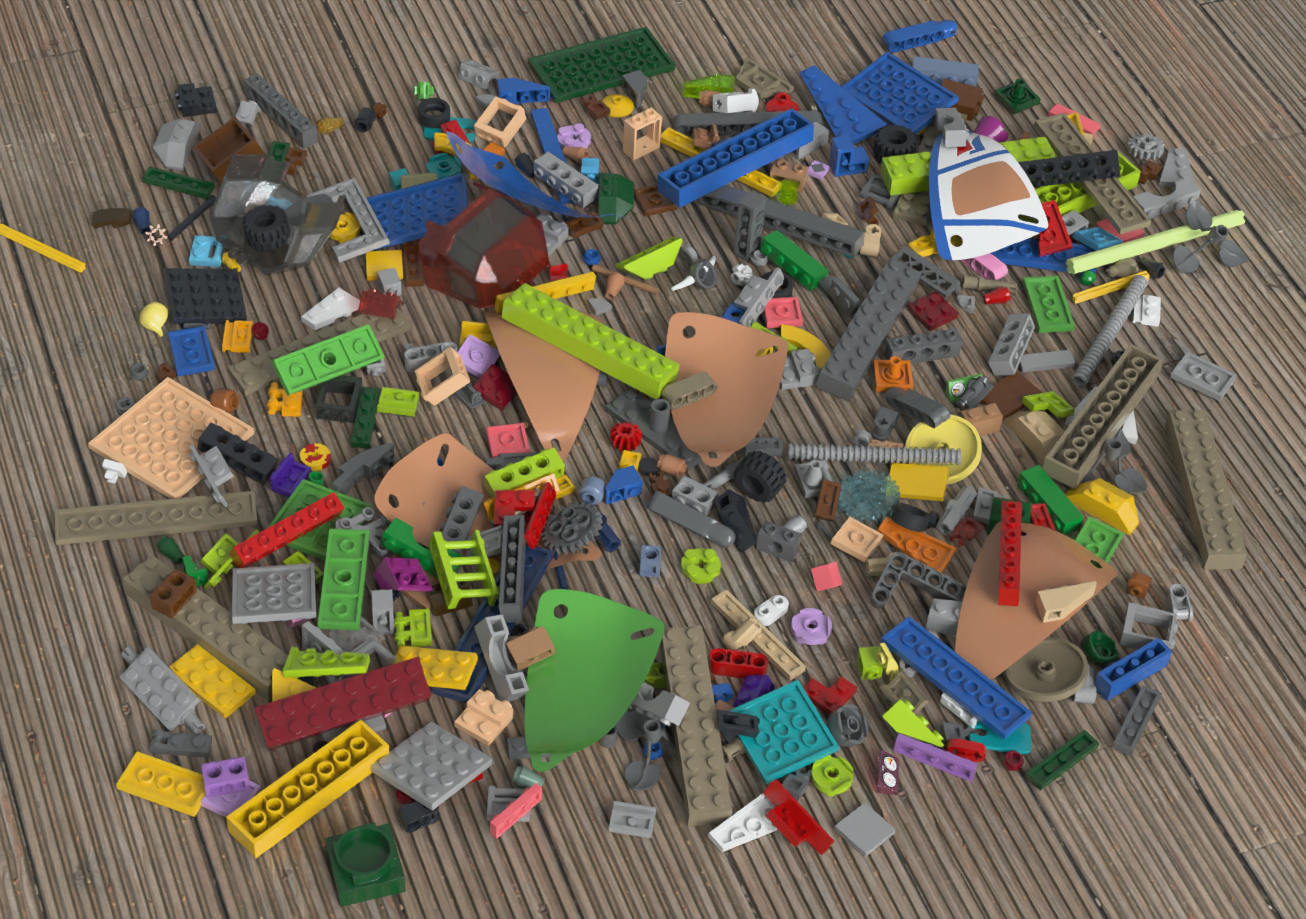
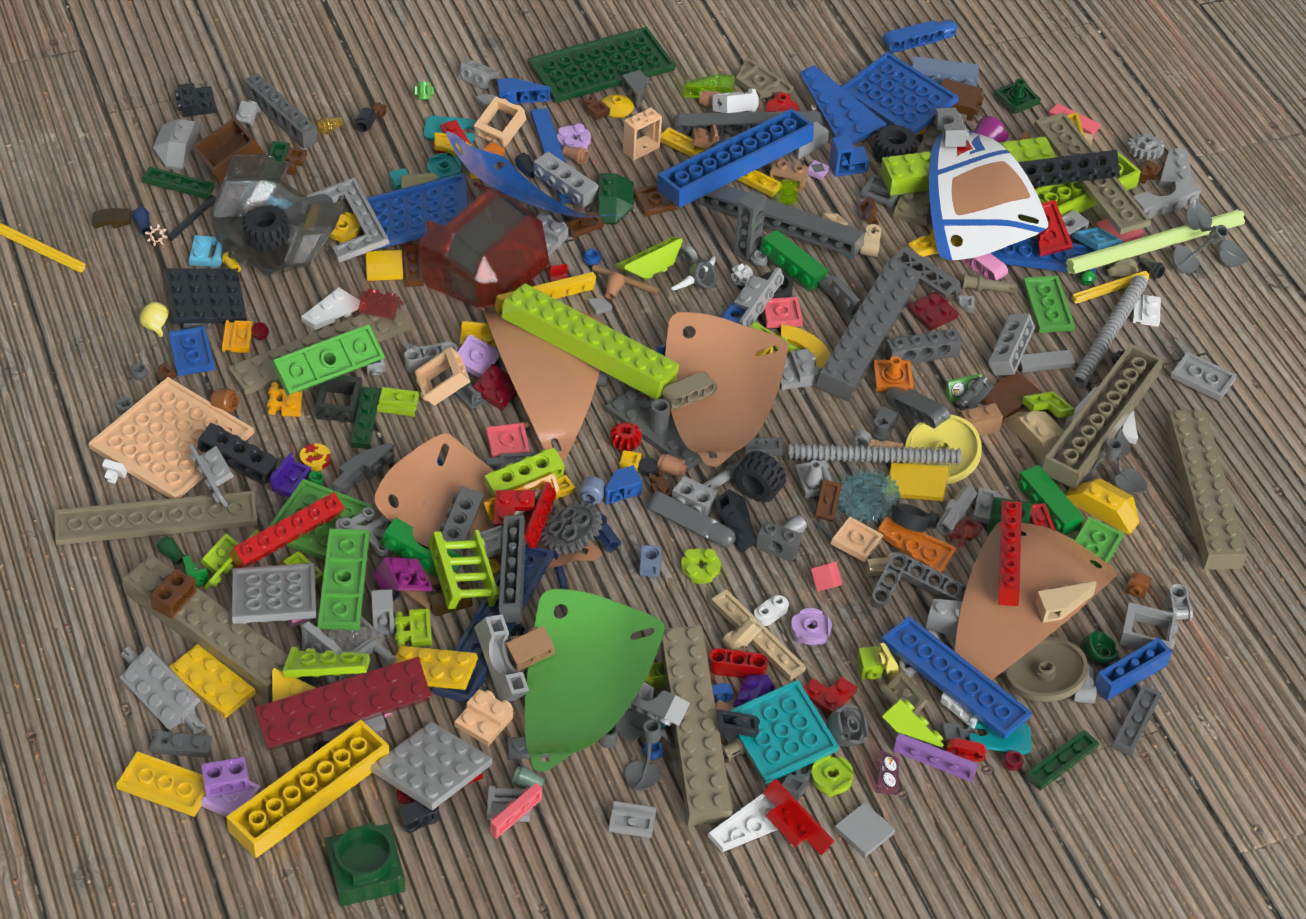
light grey brick [377,268,402,299] -> none
black tyre [418,98,450,128] -> none
dark azure brick [581,158,600,186] -> none
red cone [983,286,1011,305] -> none

